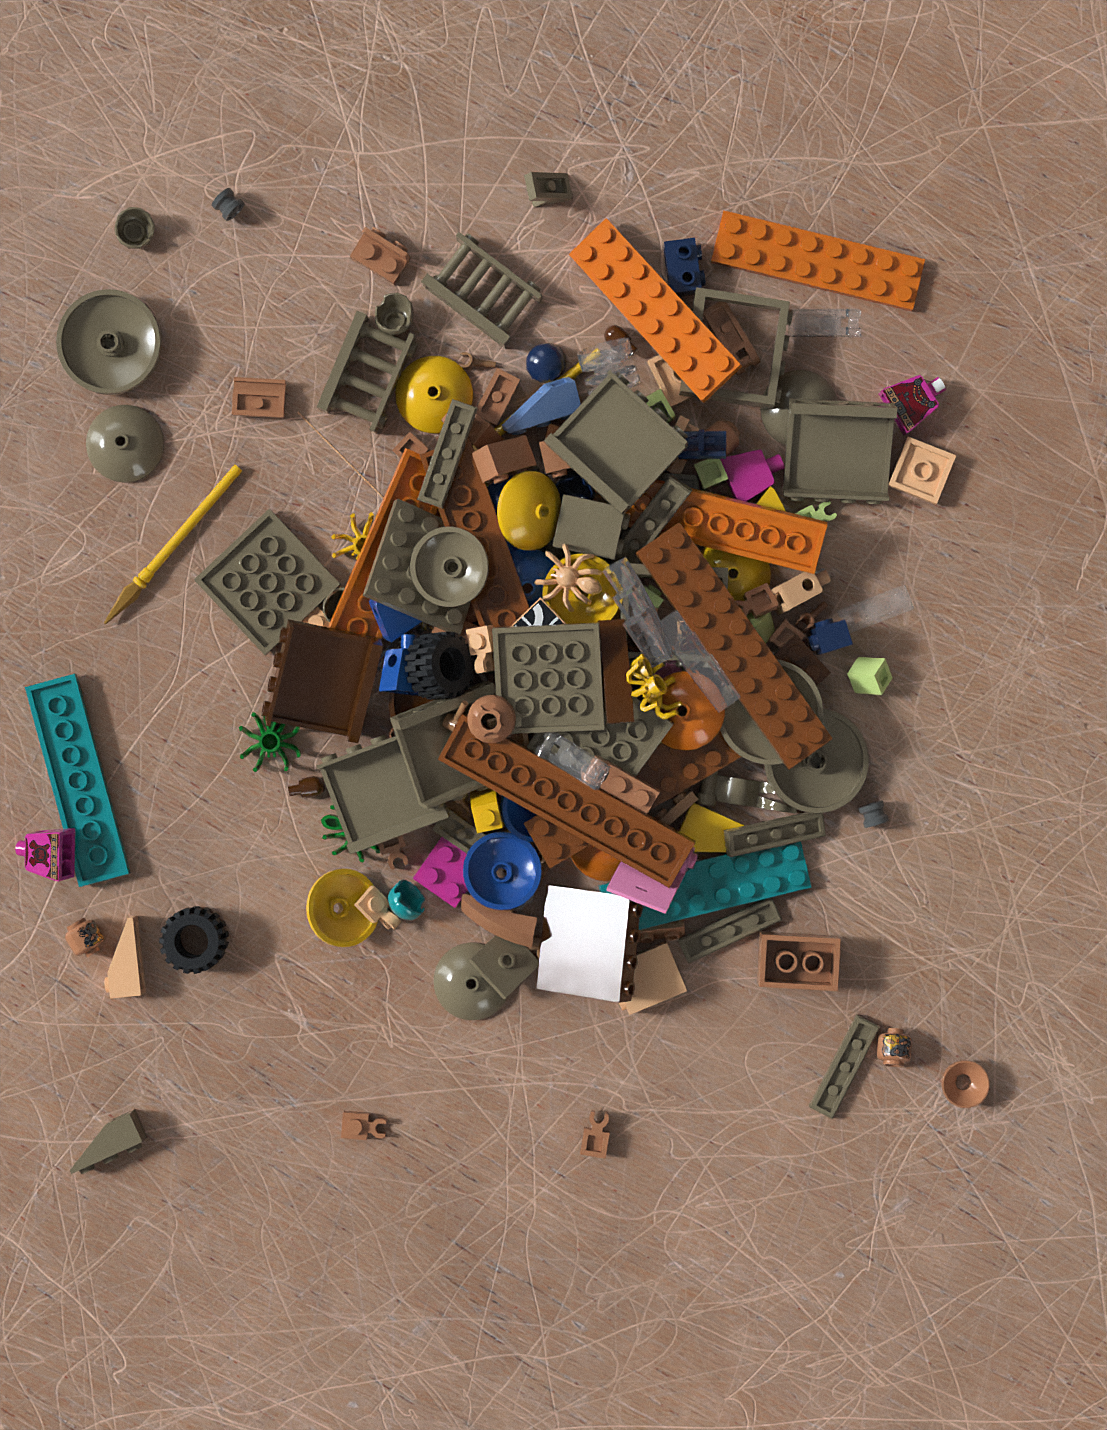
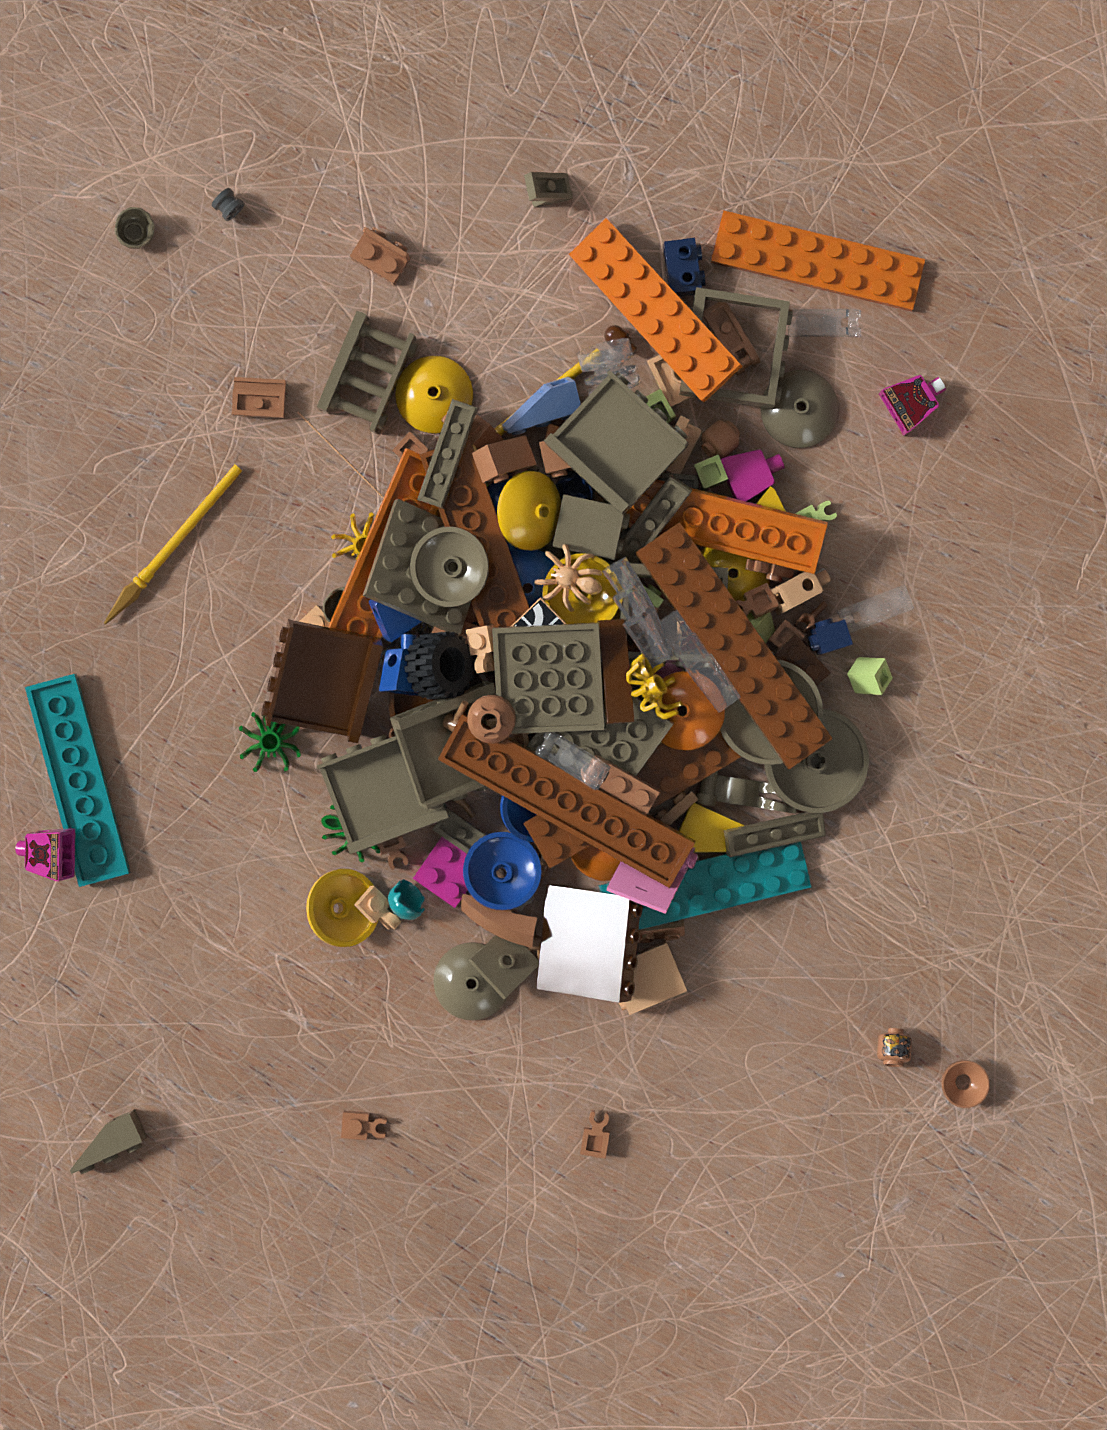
dark tan dish [56,289,162,395] -> none
nougat head [65,918,104,958] -> none
dark tan dish [86,405,164,483] -> none
light nougat slope [104,915,146,999] -> none
black tyre [159,906,229,974] -> none
dark tan plate [194,509,341,655] -> none
reddish brown cylinder [288,776,325,798] -> none
dark tan hair [375,292,413,336] -> none
dark tan fence [421,232,542,348] -> none
medium nougat hand [459,352,496,370] -> none
yellow slope [470,788,505,833] -> none
nougat plate [477,368,521,427] -> none
dark blue hair [526,343,566,383] -> none
dark tan tile [677,897,782,964] -> none
dark blue hips [678,429,727,459] -> none
nougat brick [757,932,841,991] -> none
dark tan panel [783,398,897,504] -> none
dark tan tile [809,1014,880,1119] -> none
dark grey wheel [858,800,889,828] -> none
light nougat plate [888,437,956,505] -> none
none -> nougat plate [745,559,794,582]

